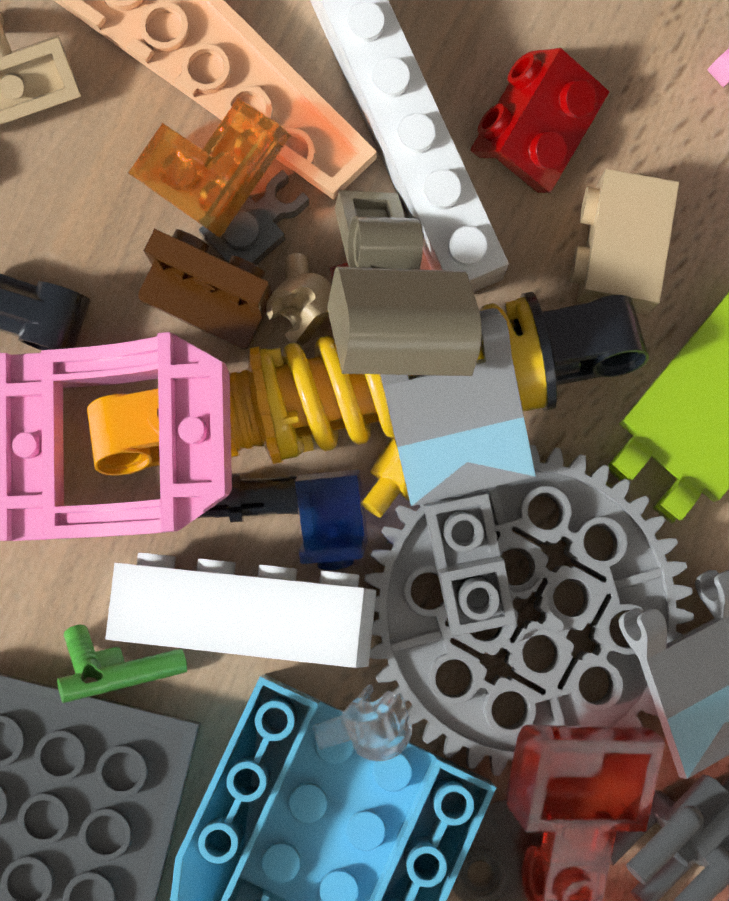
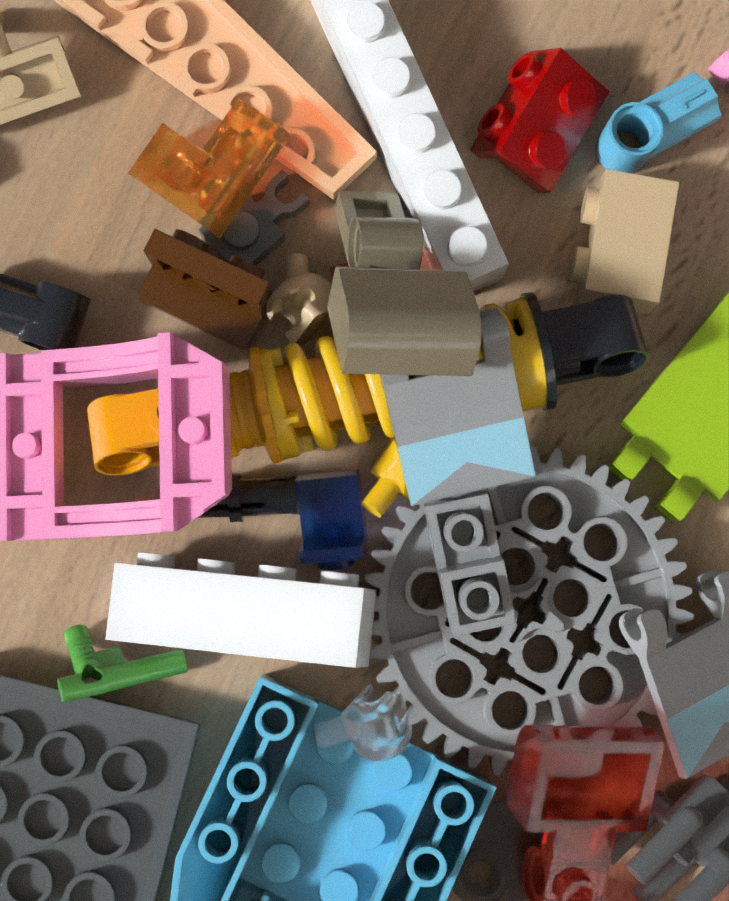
none -> medium azure piece [596,72,722,173]

